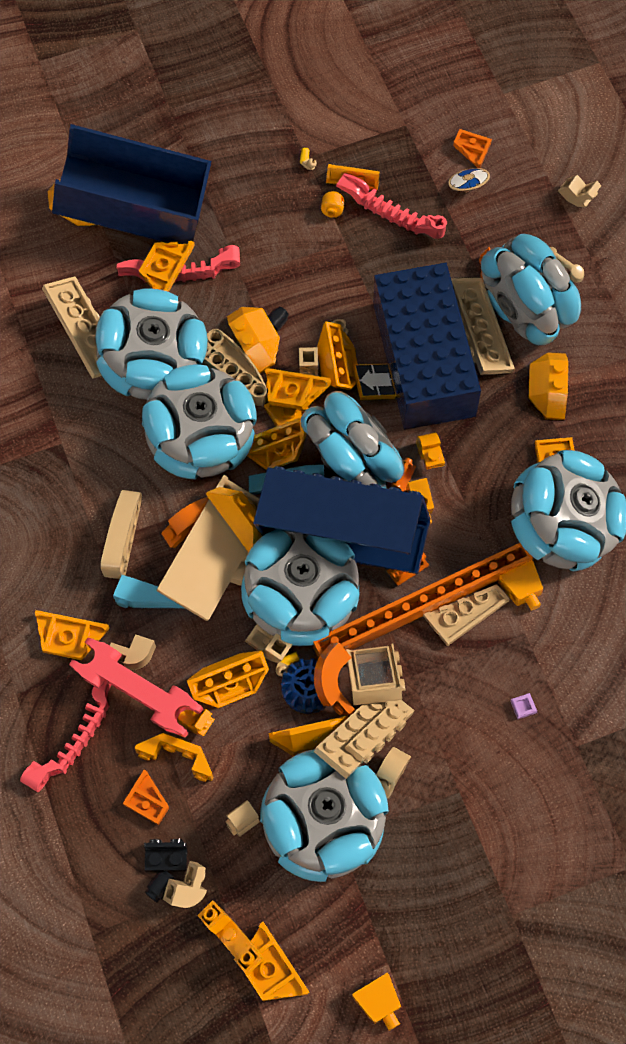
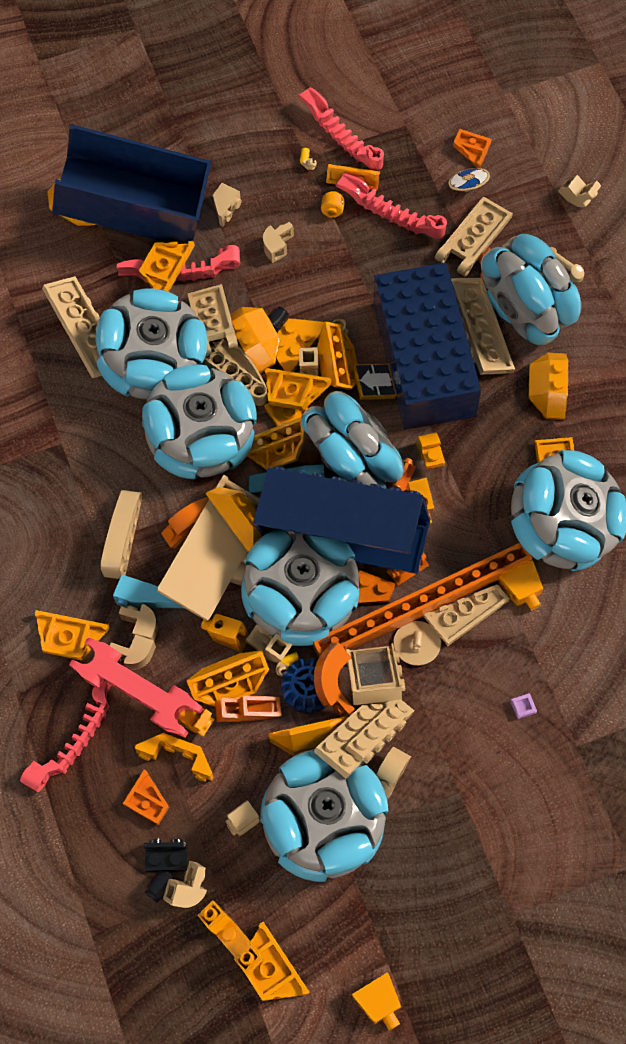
none -> tan brick [119,604,158,641]
none -> tan hinge [188,284,238,355]
none -> light orange torso [201,614,249,653]
none -> tan slope [213,183,241,227]
none -> orange slope [215,696,282,722]
none -> tan brick [263,222,294,263]
none -> light orange wing [276,318,325,372]
none -> coral piece [299,87,384,171]
none -> orange wing [358,570,396,605]
none -> tan shield [394,621,441,665]
none -> tan hinge [435,197,513,277]

